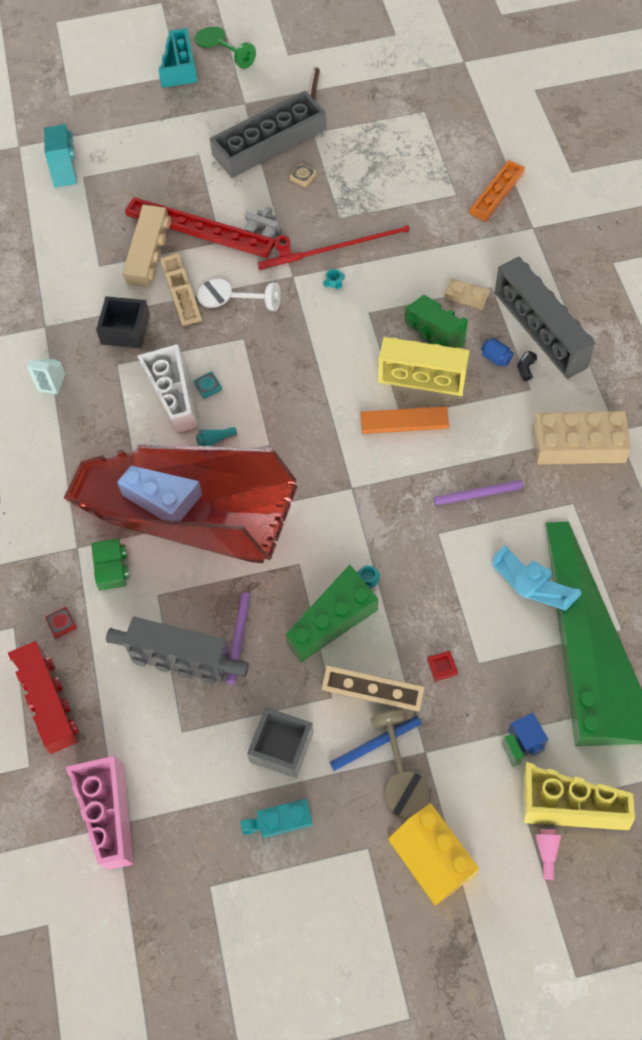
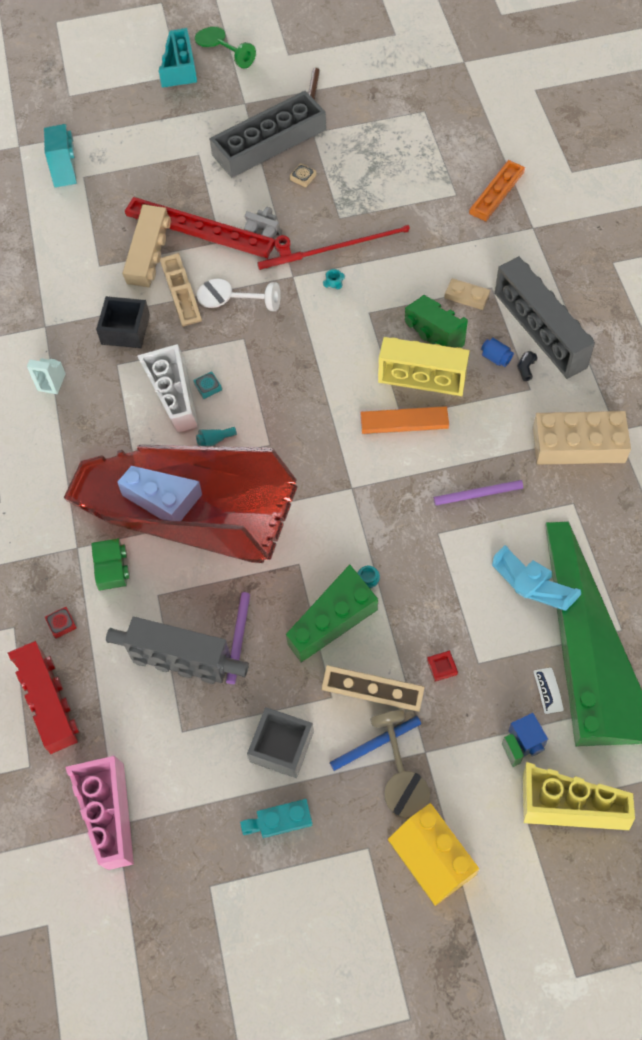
bright pink cone [535,829,562,880] -> none
none -> white sticker [533,668,564,714]

